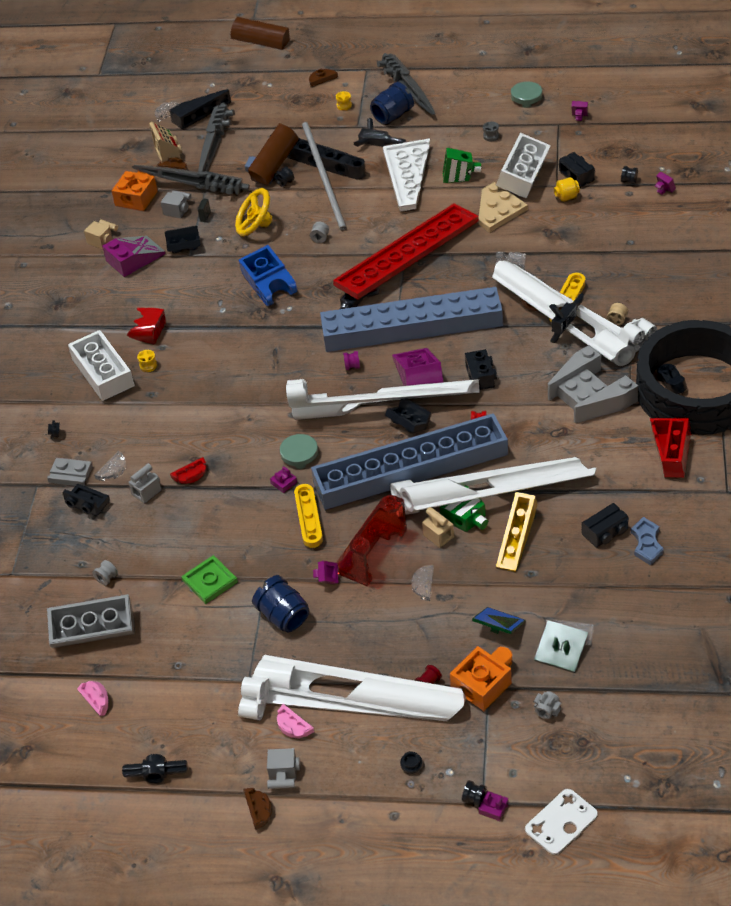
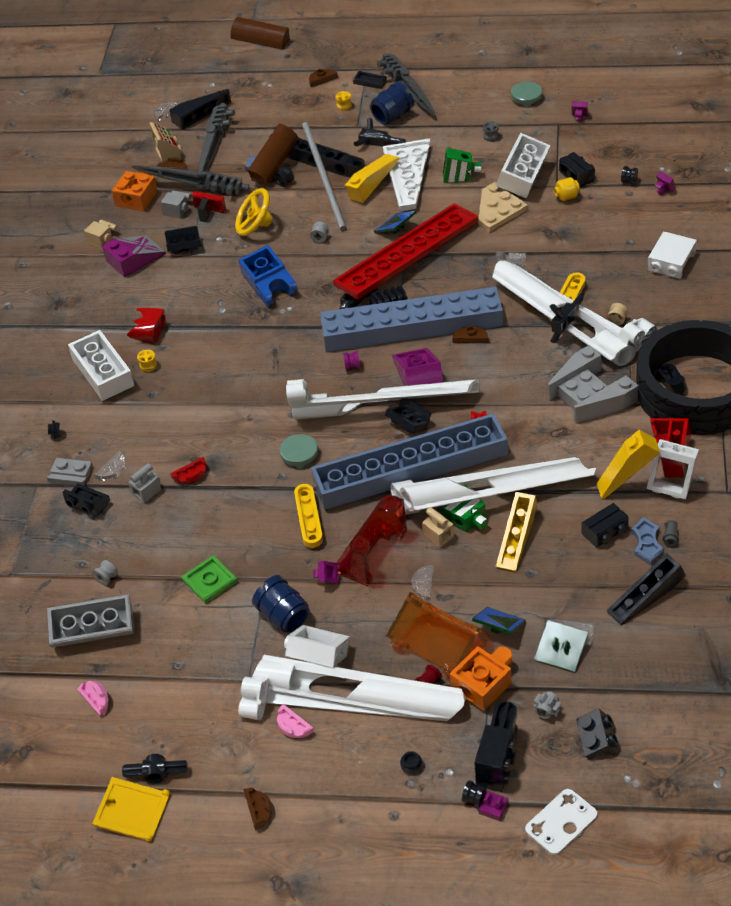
light grey brick [267,748,300,789] -> none
magenta tile [270,467,298,493] -> none
black brick [465,349,497,390] -> none
none -> yellow container [92,777,170,842]
none -> red plate [192,191,226,213]
none -> white window [284,625,350,668]
none -> yellow slope [345,154,400,203]
none -> black tile [353,71,387,89]
none -> black piece [369,285,408,305]
none -> piece [374,211,417,233]
none -> clear orange windscreen [386,592,490,677]
none -> reddish brown plate [452,326,489,343]
none -> black brick [474,701,518,792]
none -> black bracket [576,708,619,760]
none -> yellow slope [597,430,660,499]
none -> black slope [606,553,686,625]
none -> white window [647,439,699,499]
none -> white panel [648,231,697,279]
none -> dark grey pin [662,520,679,547]

